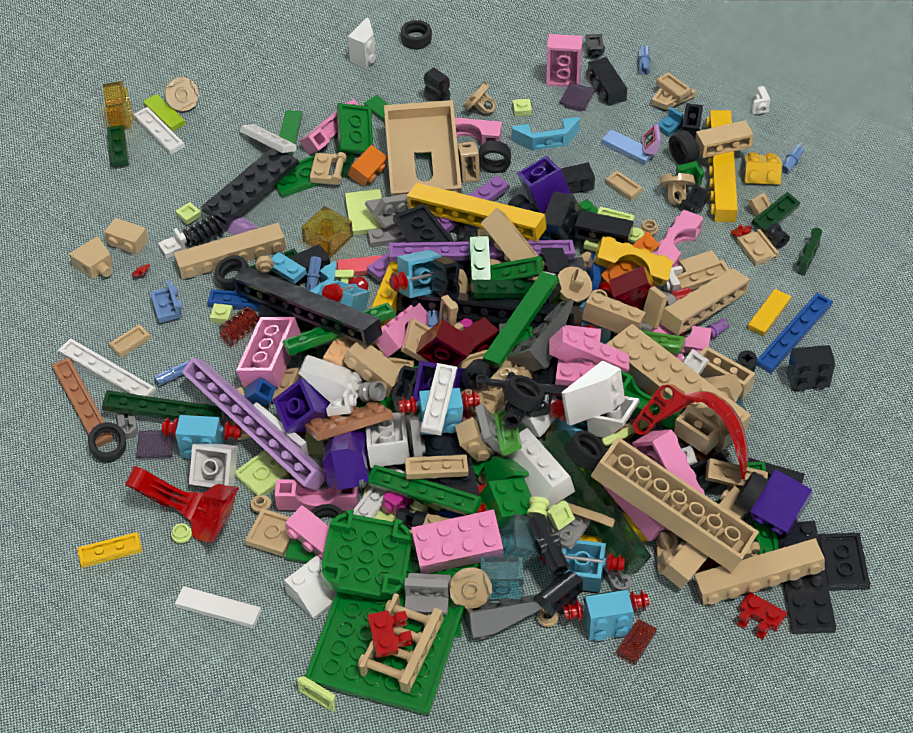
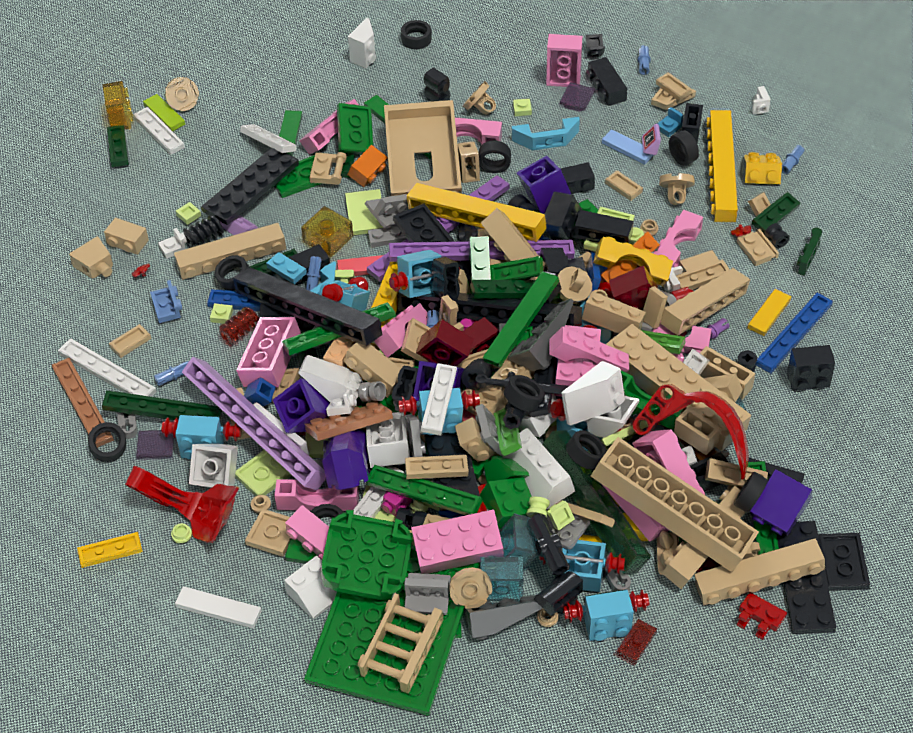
tan plate [255,256,274,272] -> none
yellowish green tile [297,676,336,712] -> none
red plate [367,610,413,658] -> none
green bracket [675,161,704,185] -> none
black bracket [682,184,711,212] -> none
tan brick [695,120,754,158] -> none

